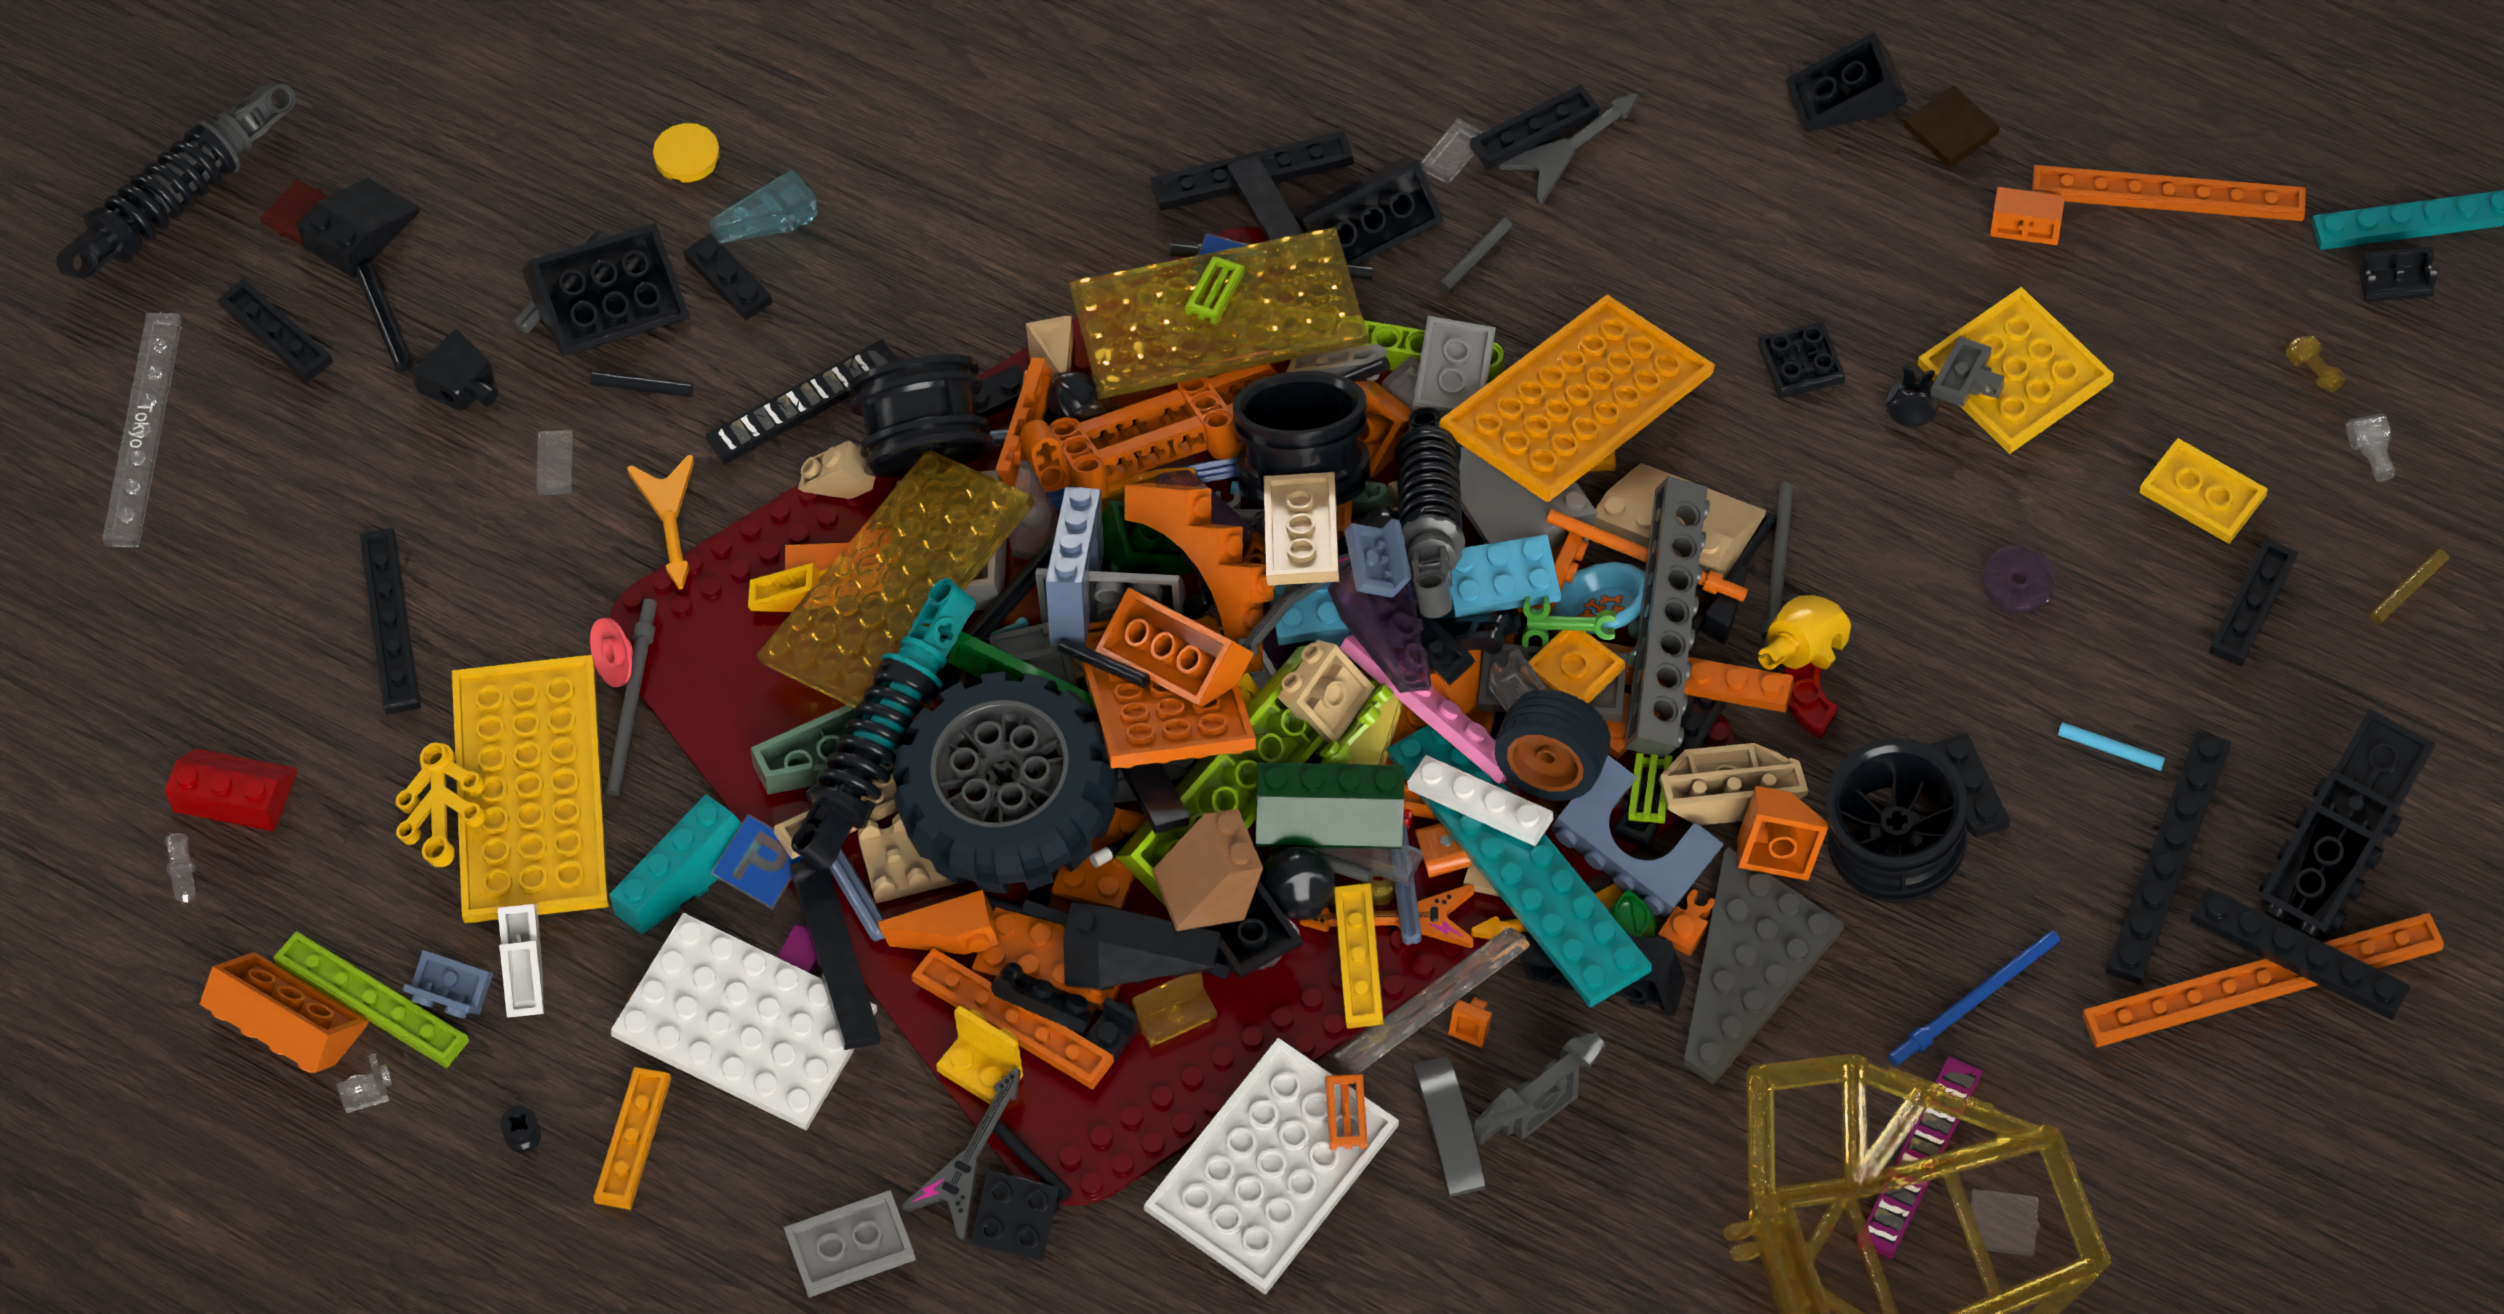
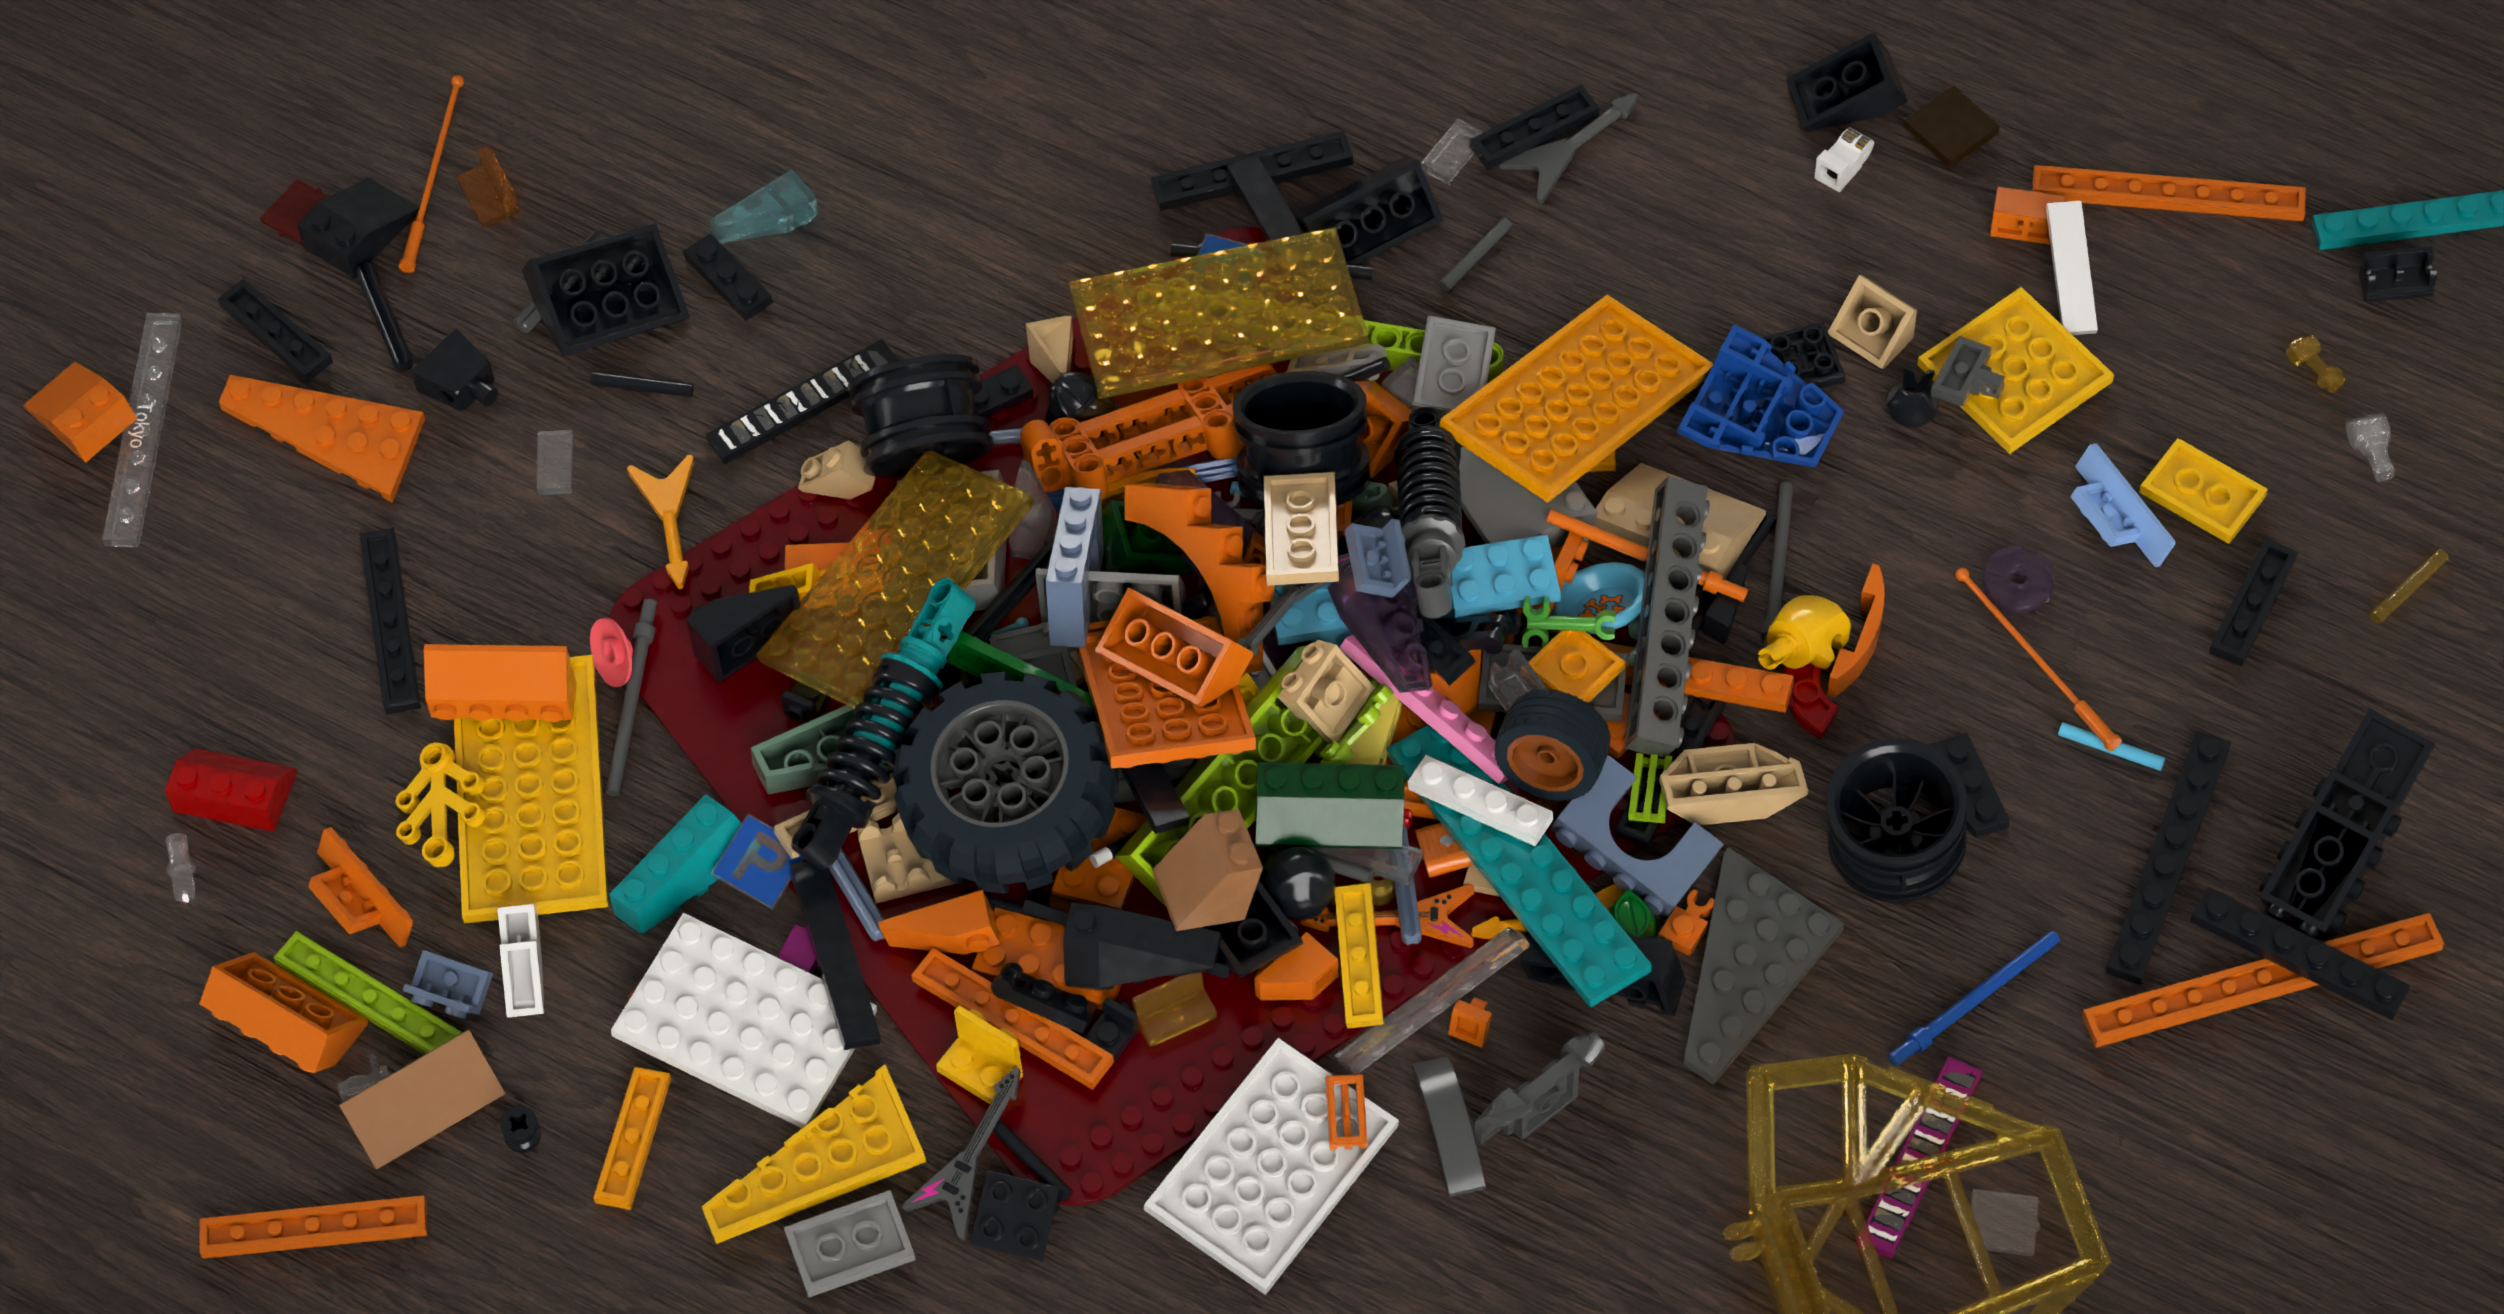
black piece [56,83,295,279] -> none
yellow tile [653,123,720,183] -> none
orange wing [995,357,1054,499] -> none
black bar [1058,638,1150,688] -> none
lime tile [1185,256,1245,325] -> none
orange slope [1736,786,1828,881] -> none
none -> orange slope [23,361,138,463]
none -> orange plate [199,1195,427,1259]
none -> orange wing [219,375,425,503]
none -> orange bracket [308,827,413,948]
none -> medium nougat tile [338,1030,506,1170]
none -> orange piece [398,75,464,273]
none -> orange slope [424,644,577,722]
none -> clear orange panel [458,145,520,227]
none -> black slope [686,585,805,684]
none -> yellow wing [701,1064,926,1244]
none -> black bracket [781,673,835,723]
none -> orange slope [1254,932,1339,1000]
none -> blue wedge [1677,324,1844,468]
none -> white leg [1815,127,1874,193]
none -> orange slope [1827,563,1885,697]
none -> tan slope [1828,275,1917,369]
none -> orange piece [1955,568,2122,751]
none -> white tile [2046,201,2098,335]
none -> light blue bracket [2070,443,2175,567]

